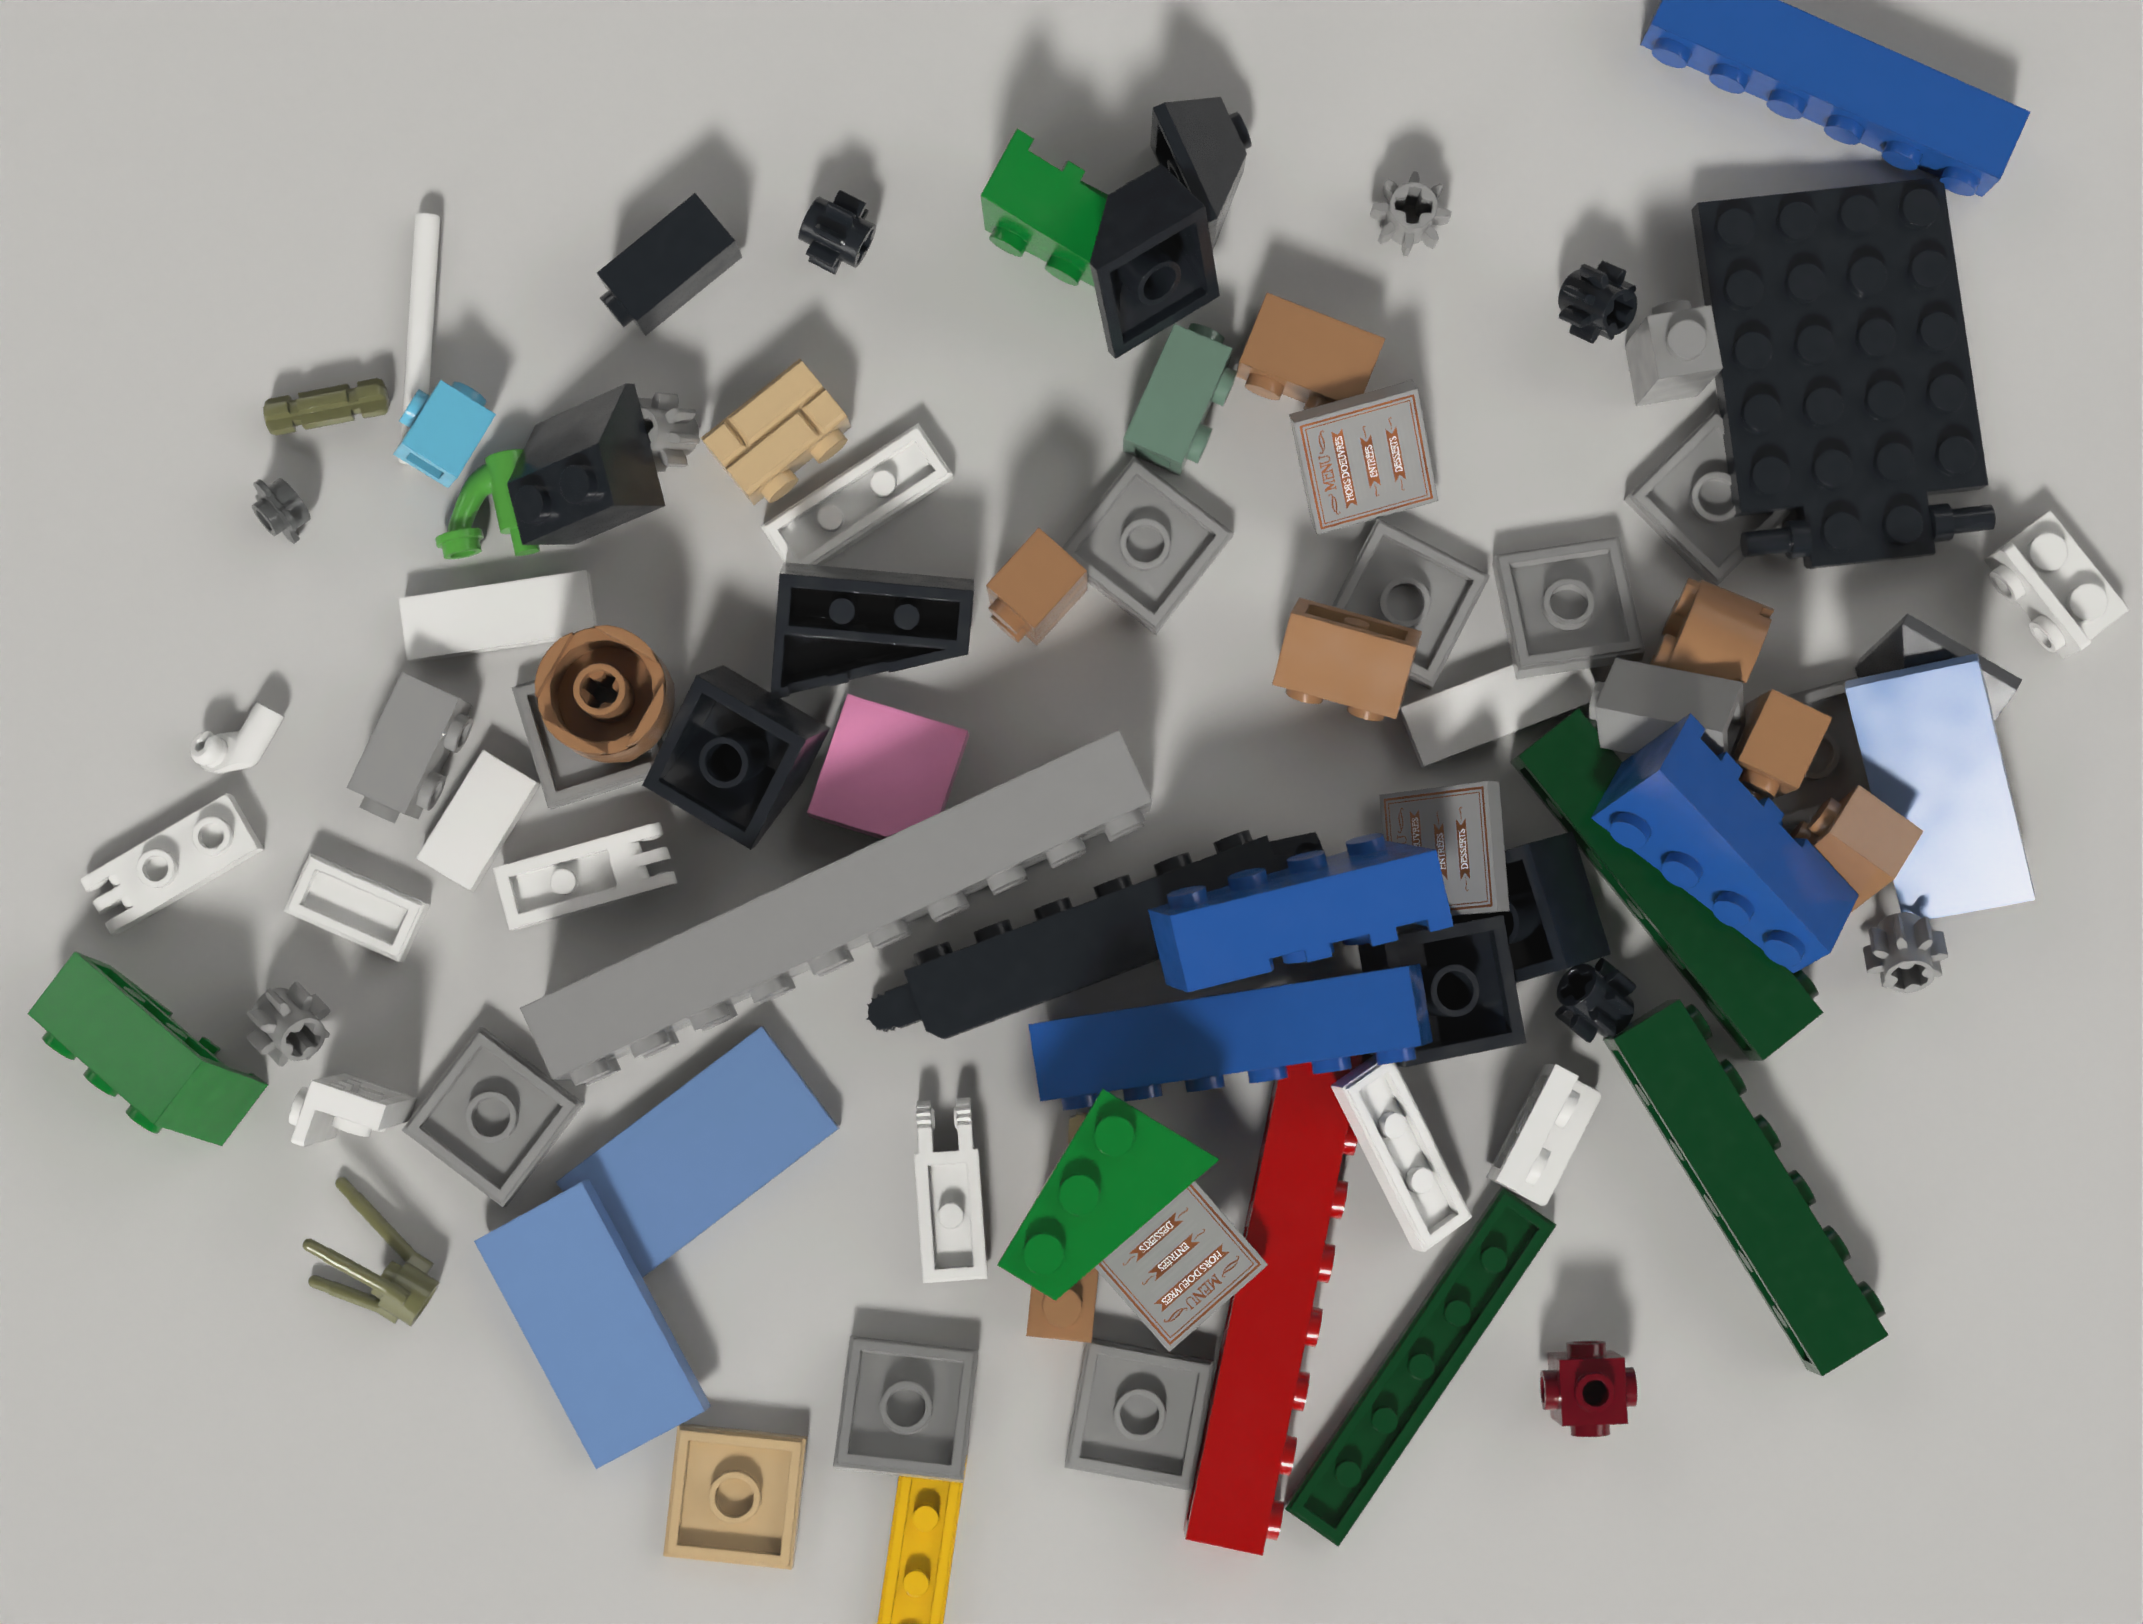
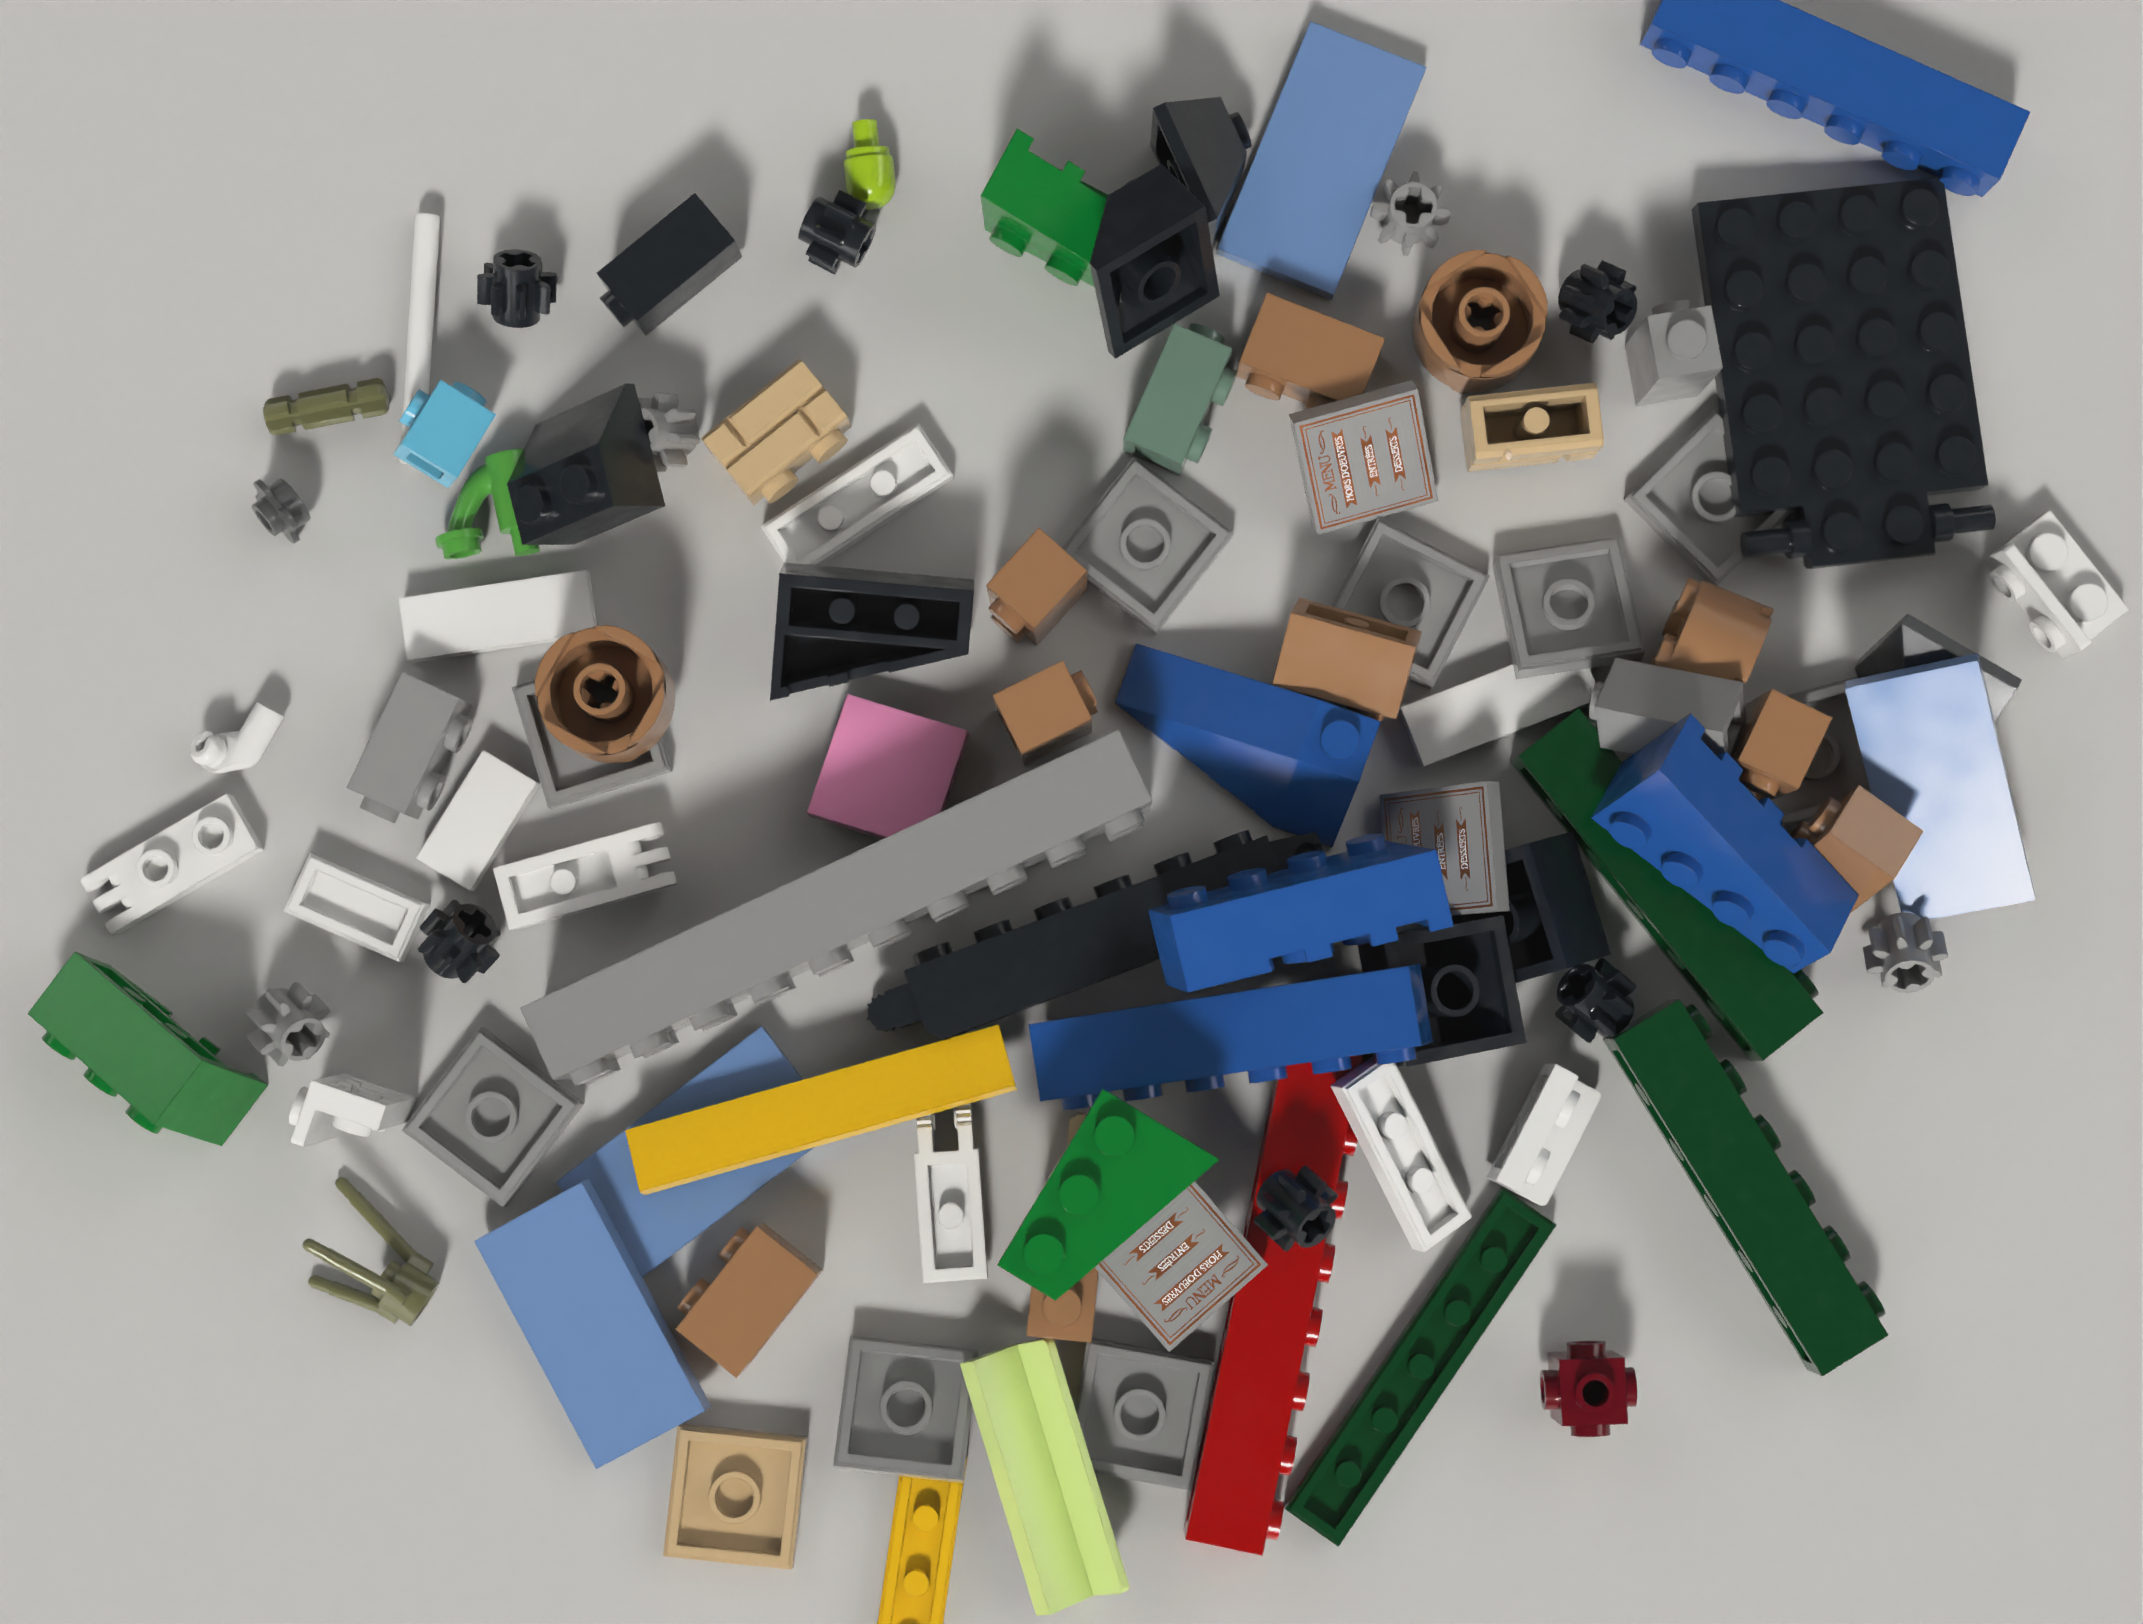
black slope [642,665,830,850] -> none
none -> black gear [418,900,501,983]
none -> black gear [477,249,557,328]
none -> yellow tile [625,1024,1017,1195]
none -> medium nougat brick [675,1222,823,1378]
none -> lime cylinder [843,119,896,210]
none -> yellowish green panel [960,1338,1129,1616]
none -> medium nougat brick [993,661,1098,766]
none -> blue wedge [1115,643,1381,848]
none -> medium blue tile [1216,21,1427,300]
none -> black gear [1254,1165,1338,1251]
none -> medium nougat brick [1412,250,1547,393]
none -> tan brick [1460,383,1604,472]

